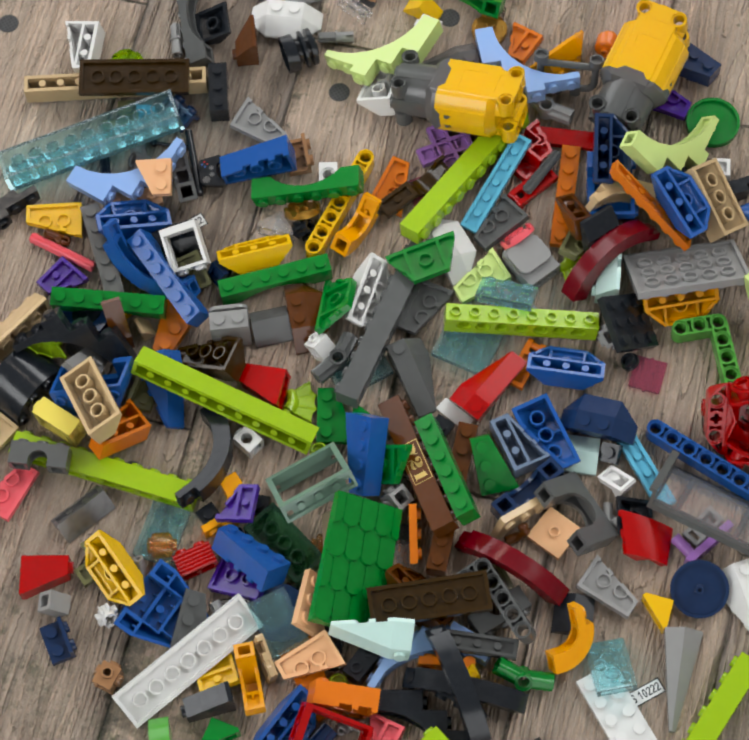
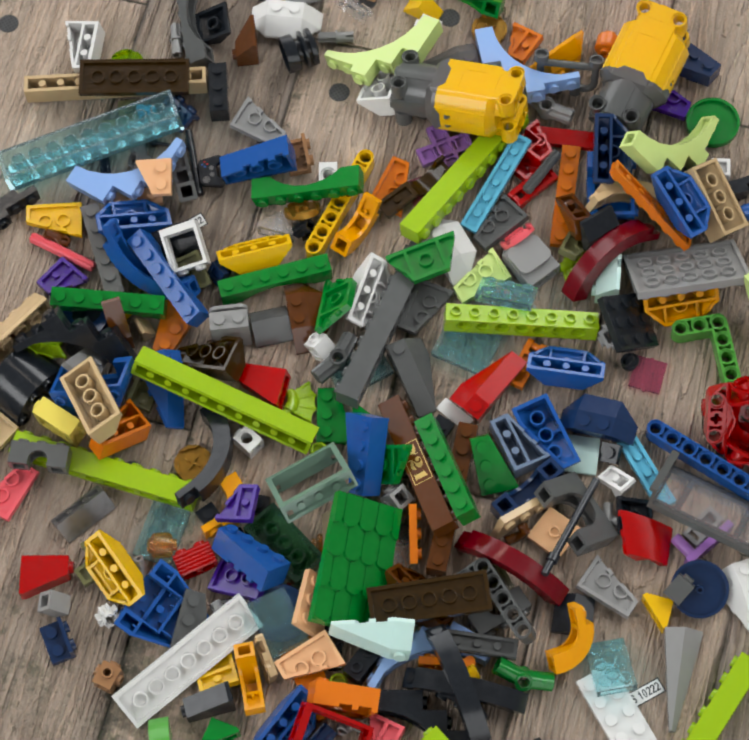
none -> pearl gold tile [174,445,211,480]
none -> black bar [541,477,600,577]
none -> dark grey brick [663,573,695,606]

